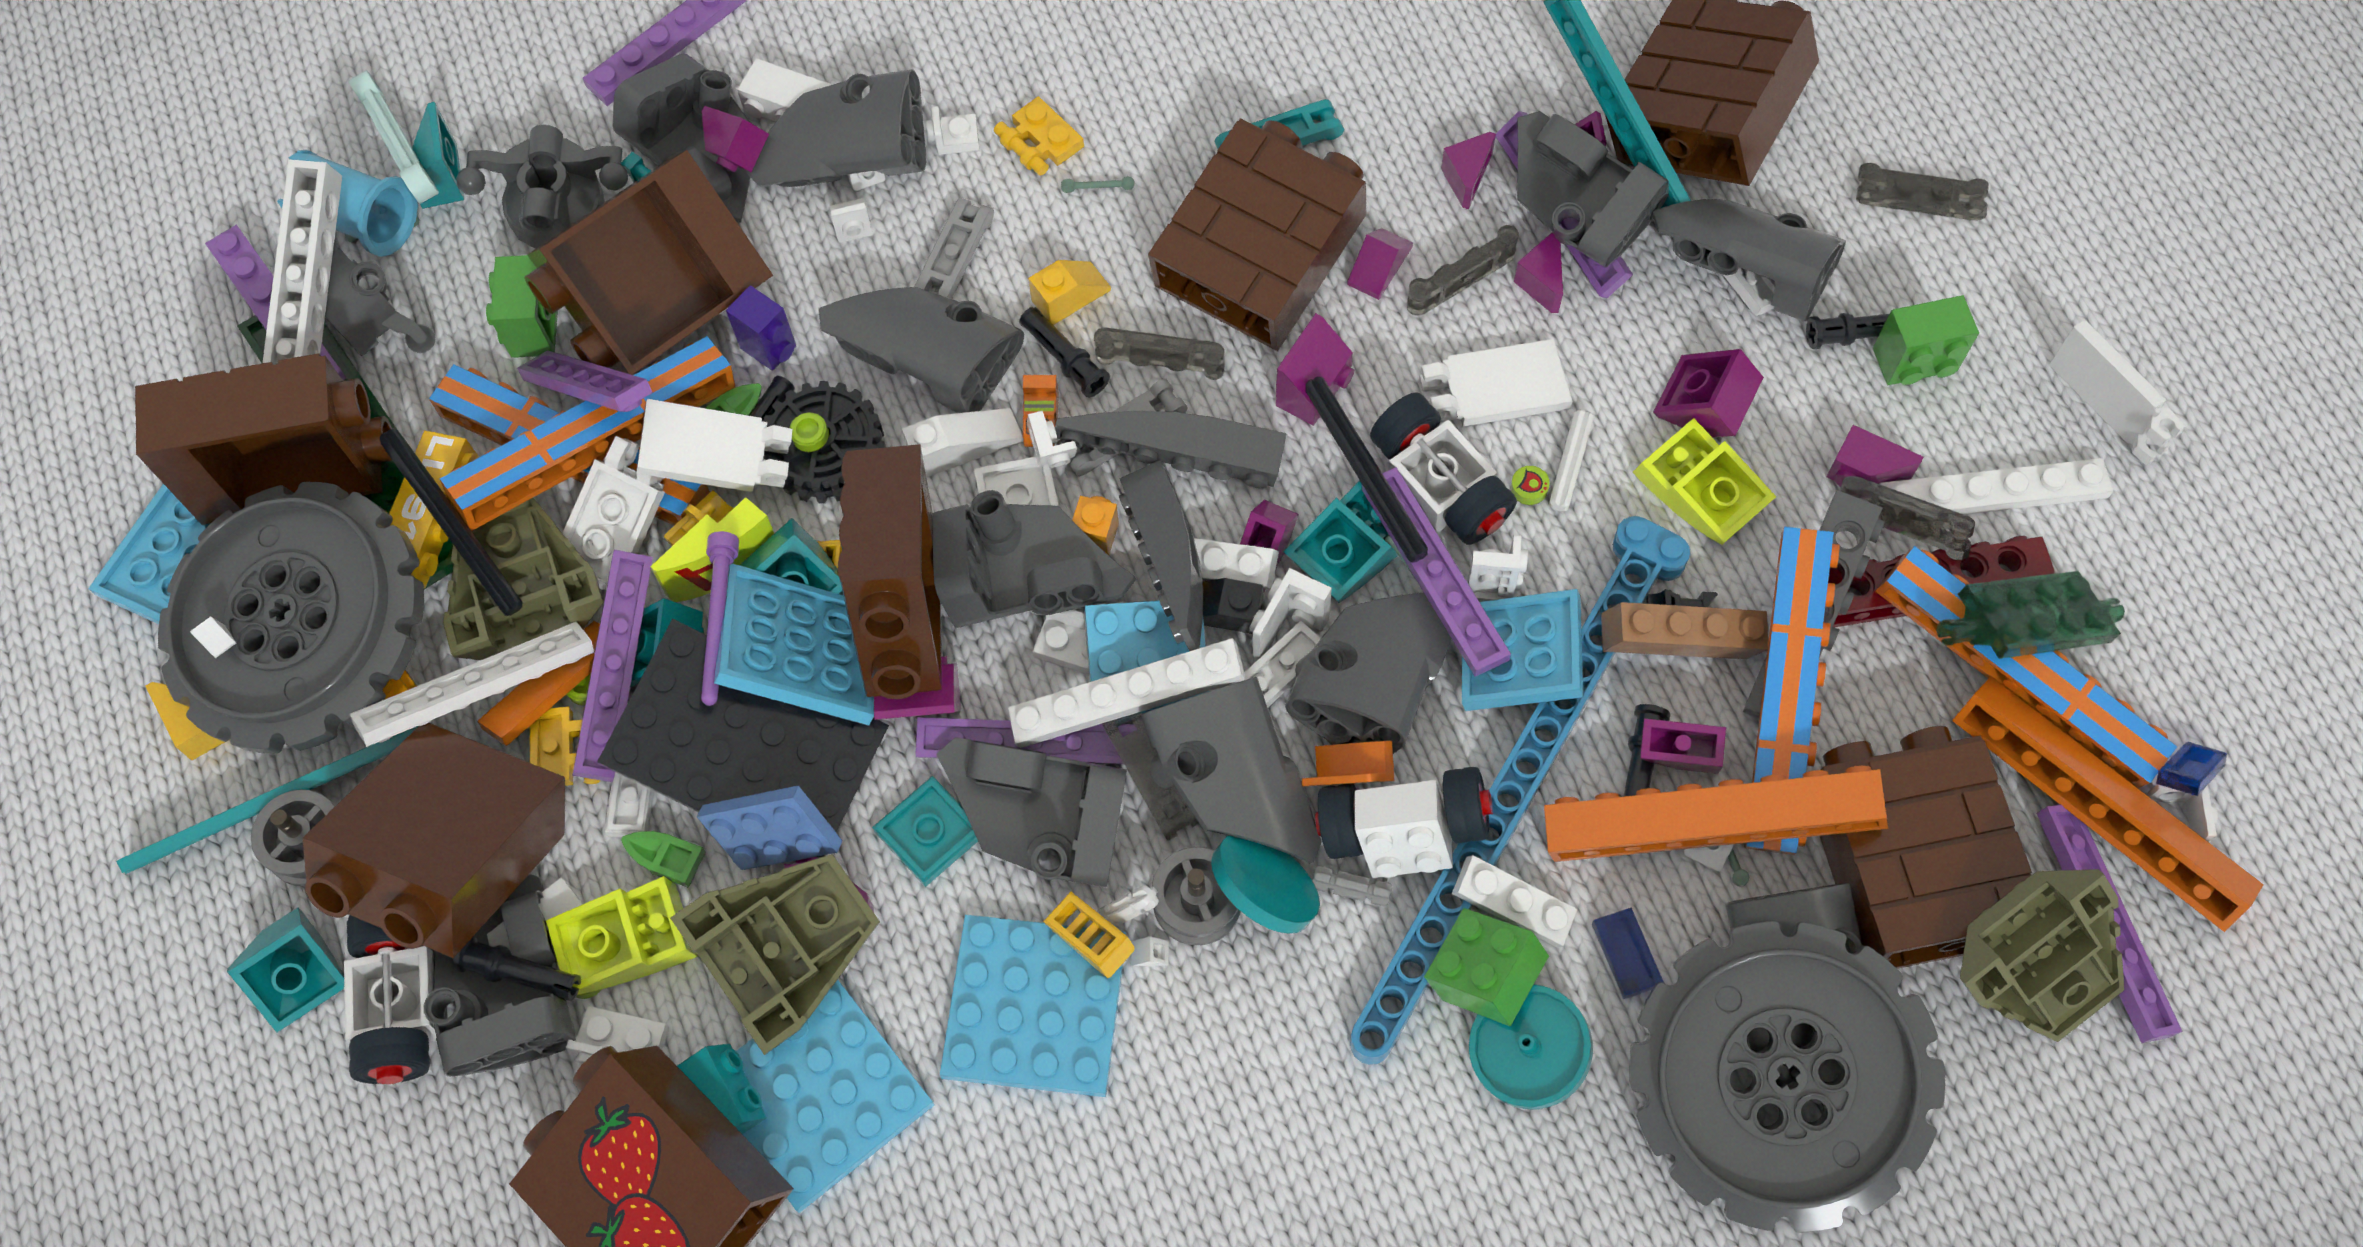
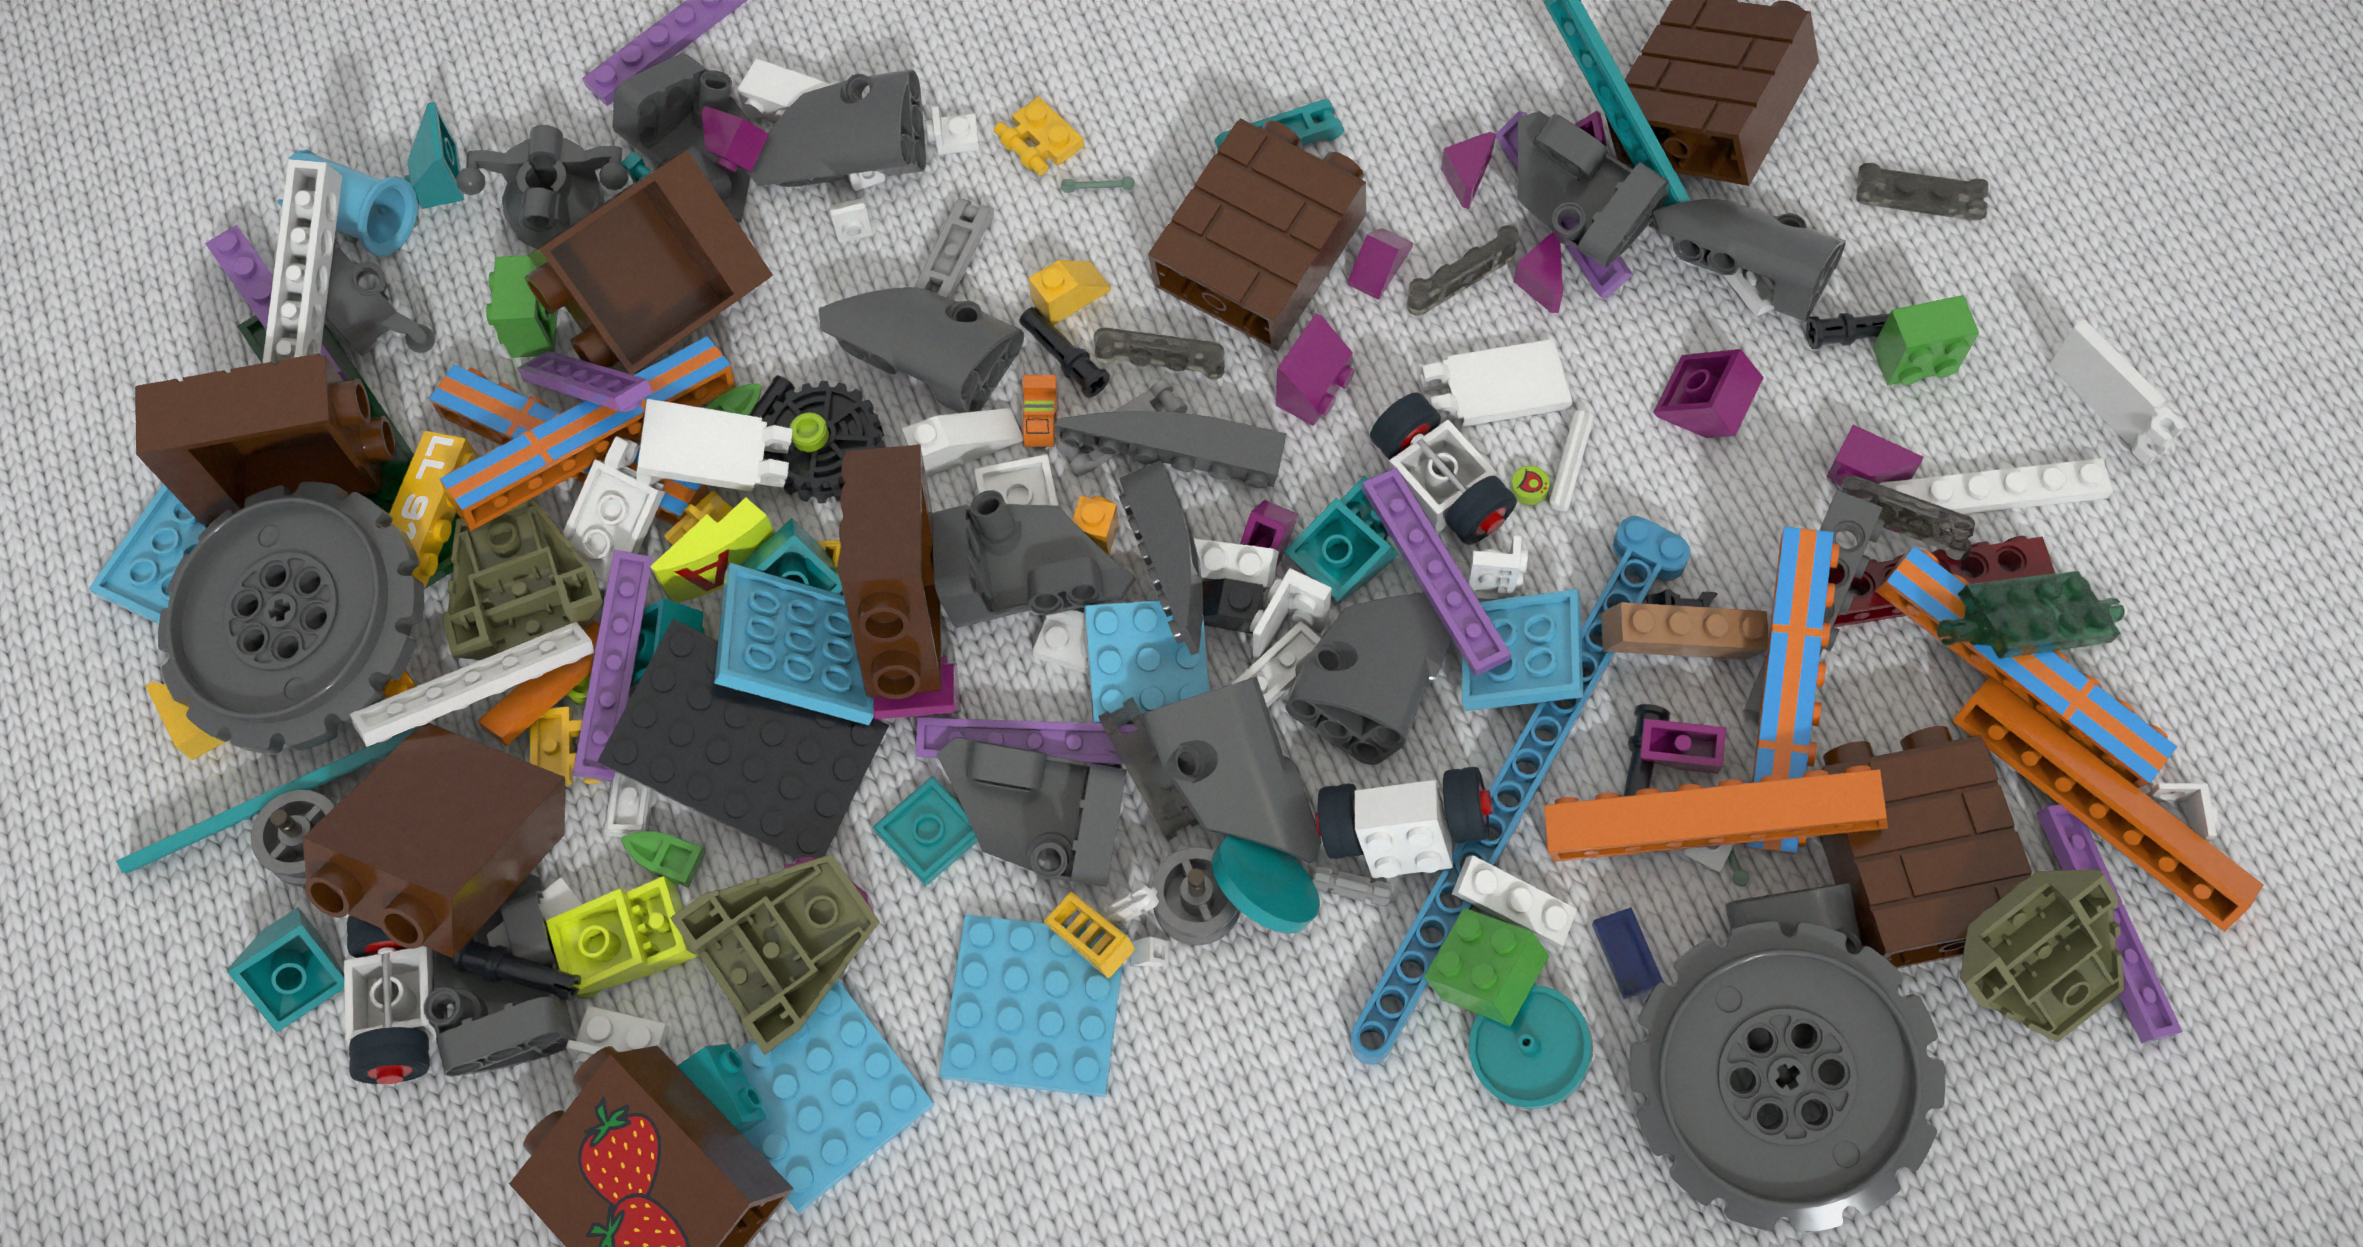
white piece [190,616,236,658] -> none
light aqua piece [348,70,439,204] -> none
black axle [379,428,523,616] -> none
medium blue plate [697,785,842,870] -> none
medium lavender piece [701,531,739,706] -> none
dark purple brick [726,285,796,371] -> none
white plate [1008,638,1246,748] -> none
white bracket [1027,411,1077,468] -> none
orange panel [1301,741,1395,786] -> none
black axle [1305,376,1428,563] -> none
neon yellow slope [1633,418,1776,545] -> none
clear blue tile [2156,742,2227,796] -> none

